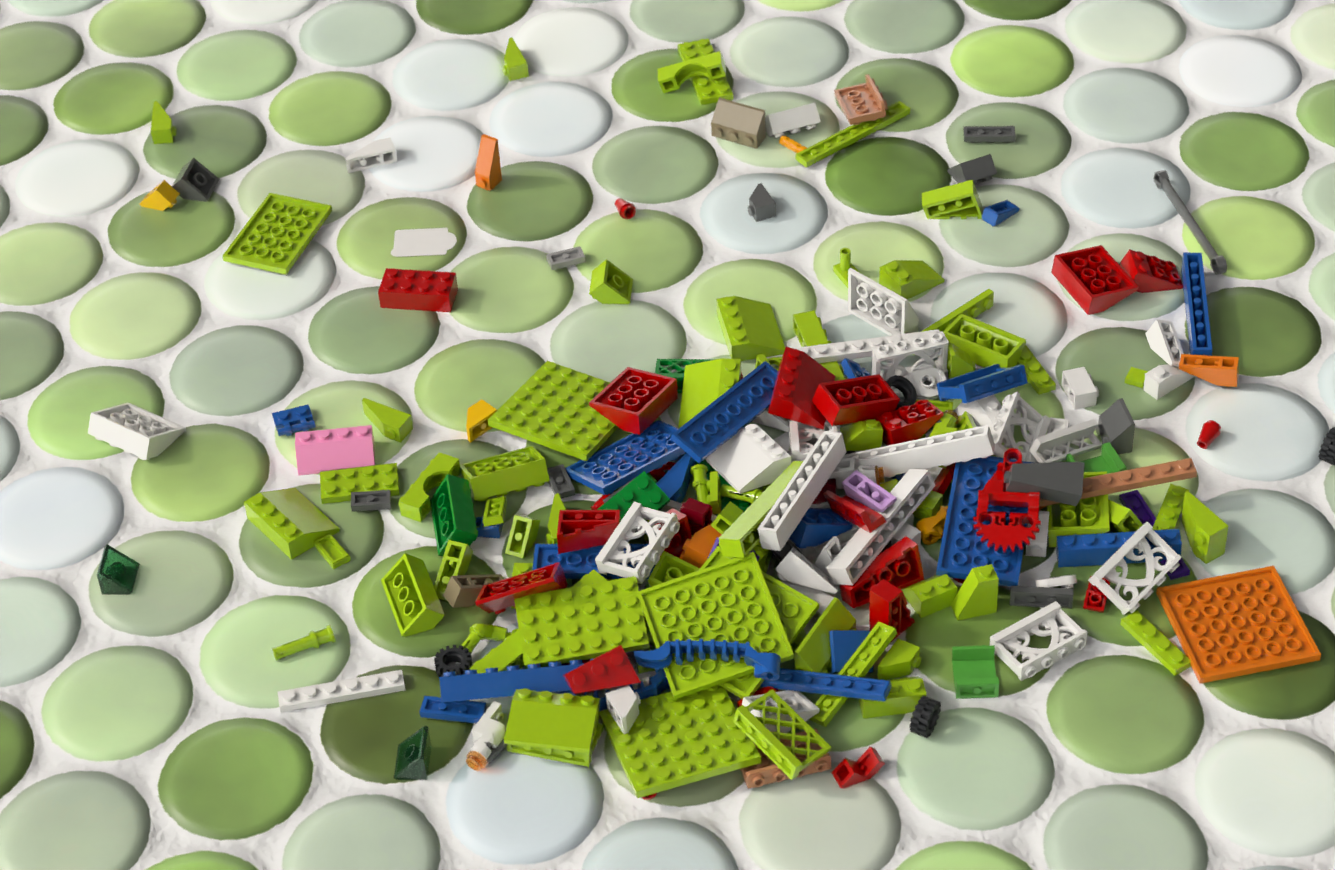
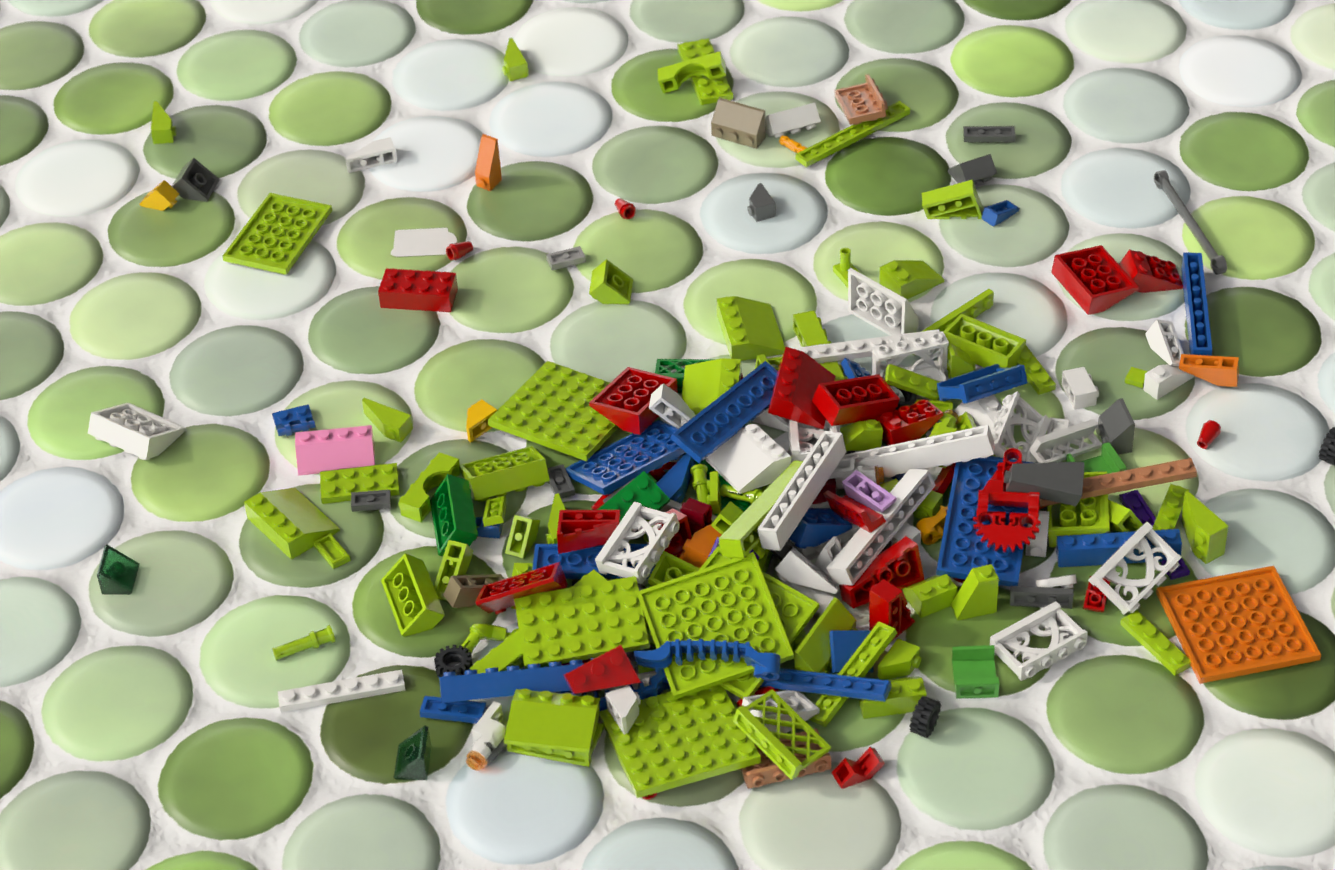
none -> red cone [446,241,473,260]
none -> white slope [649,383,696,429]
none -> lime plate [885,364,940,401]

